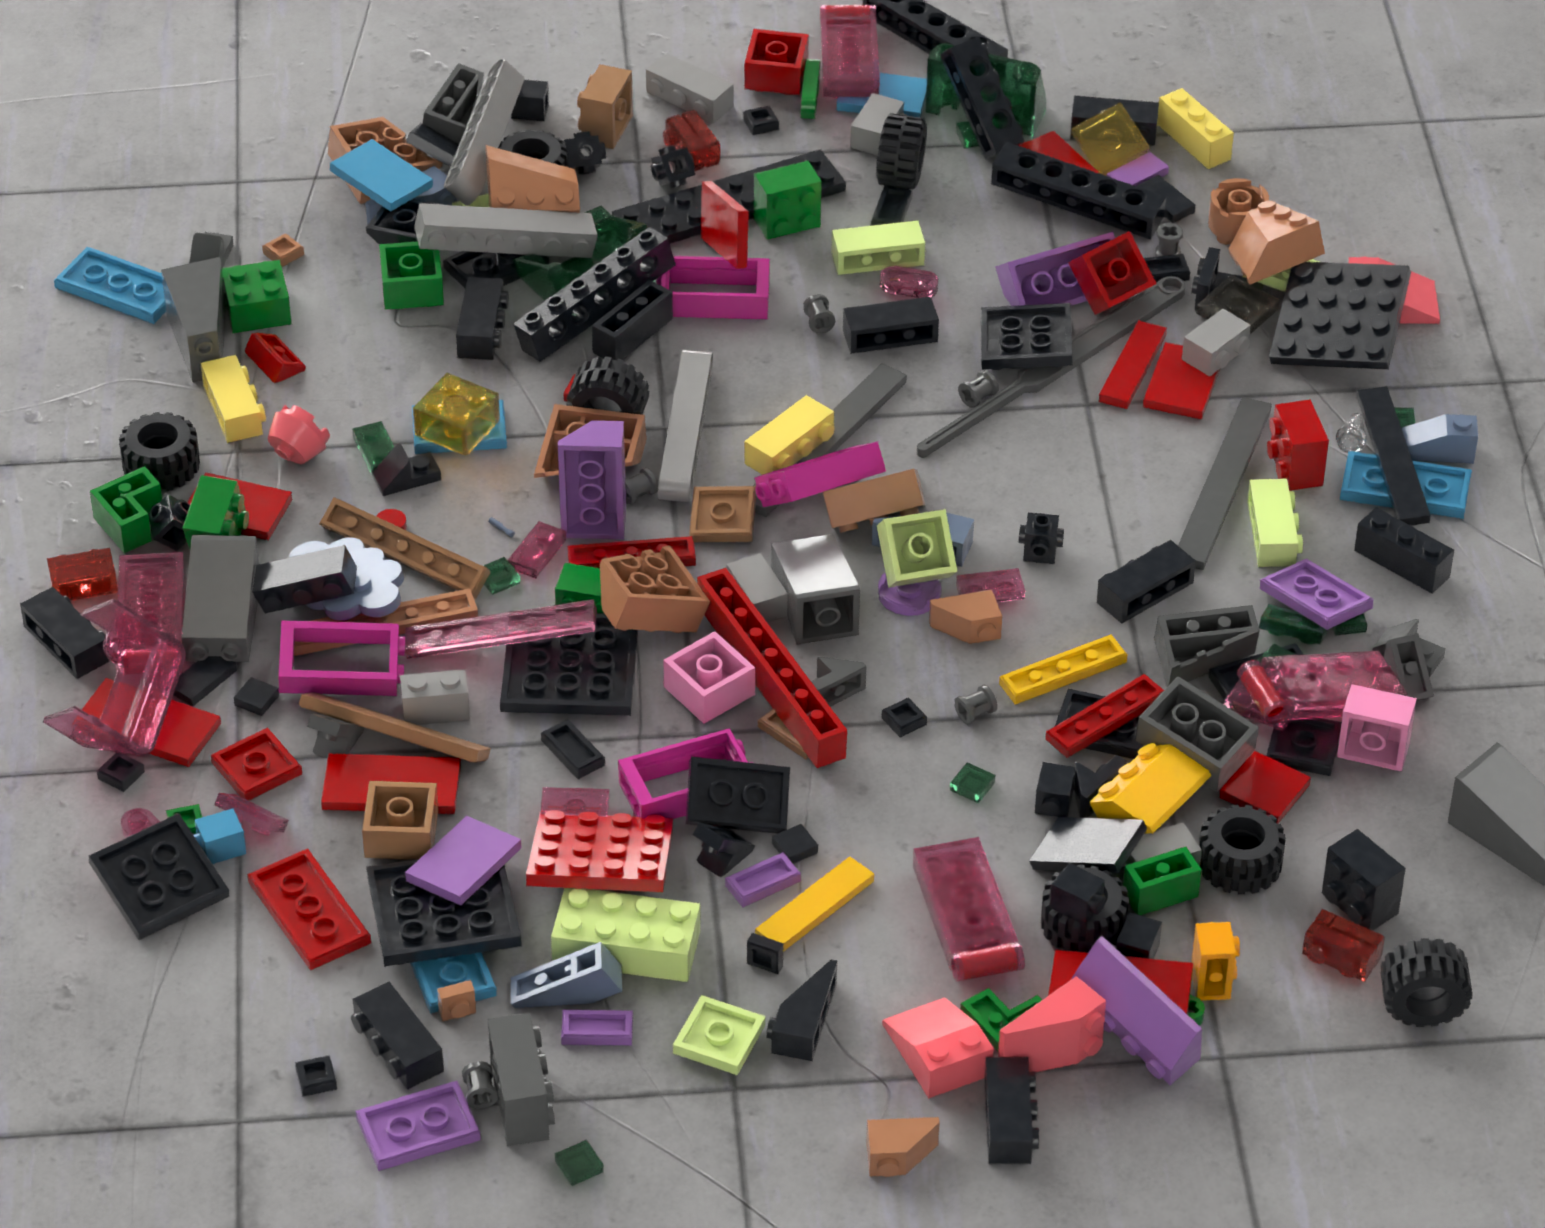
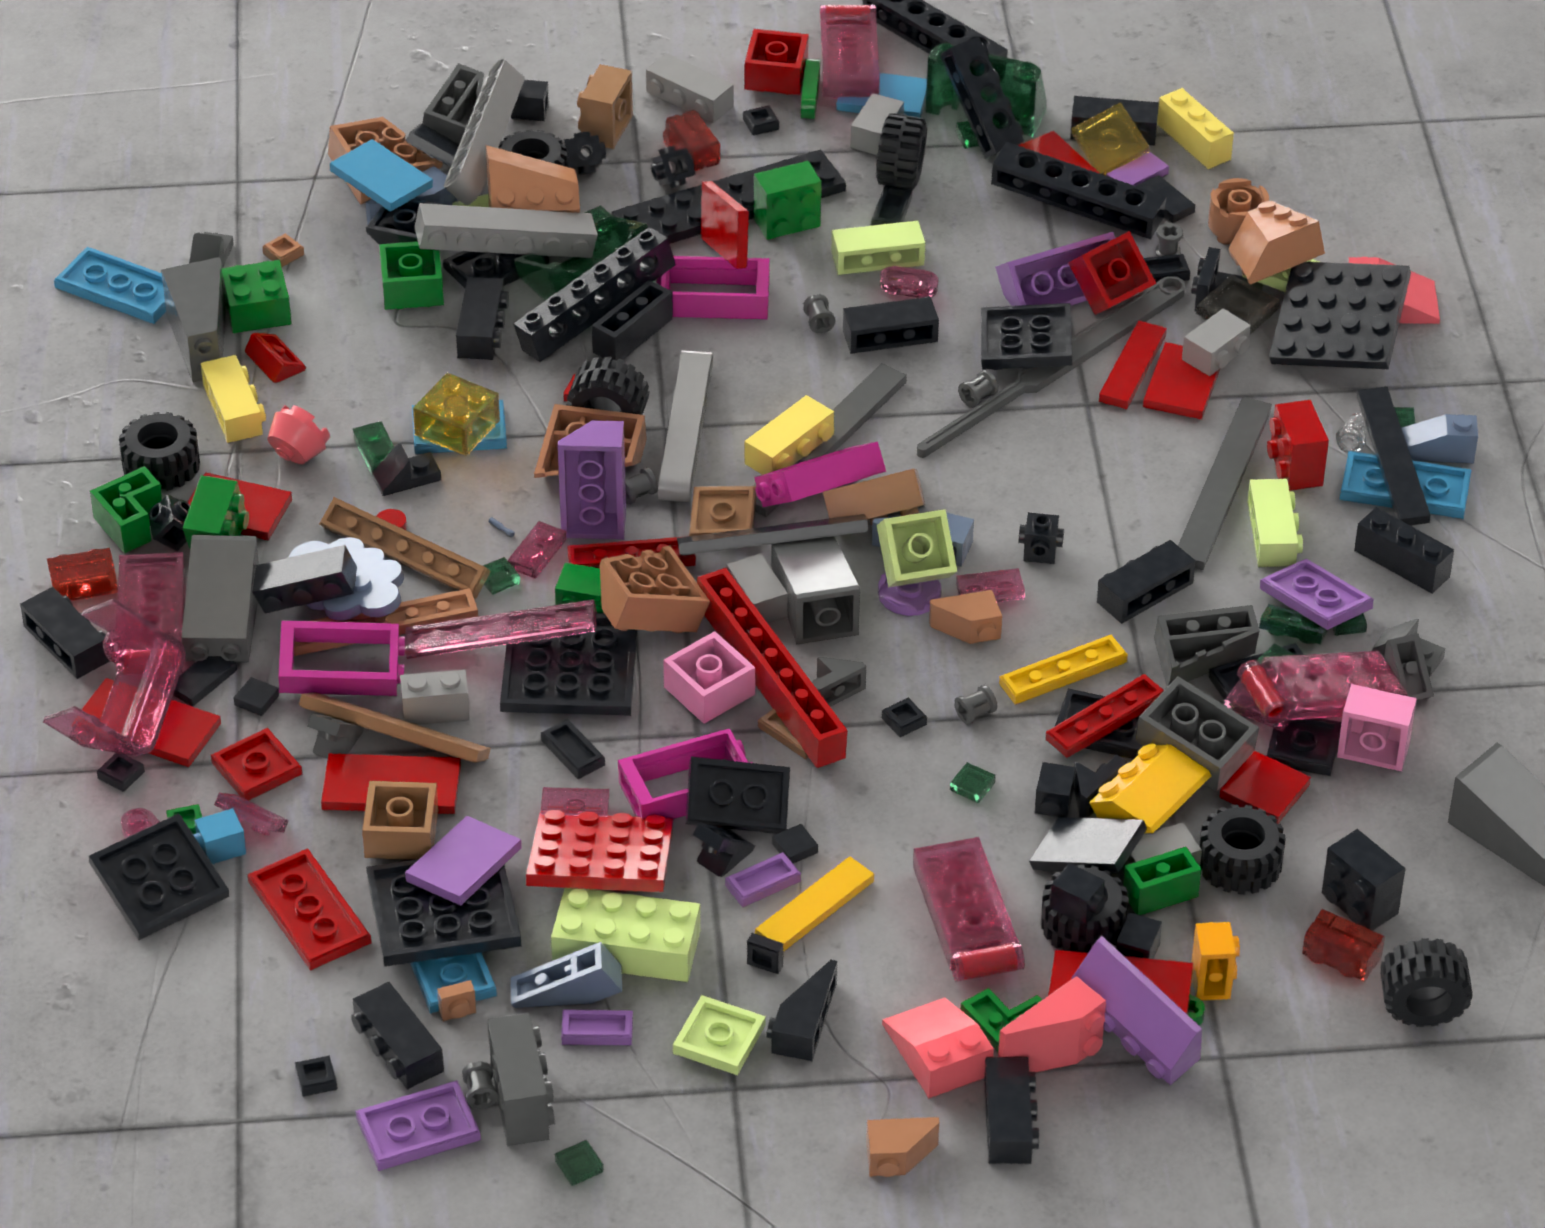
none -> black tile [677,514,868,555]

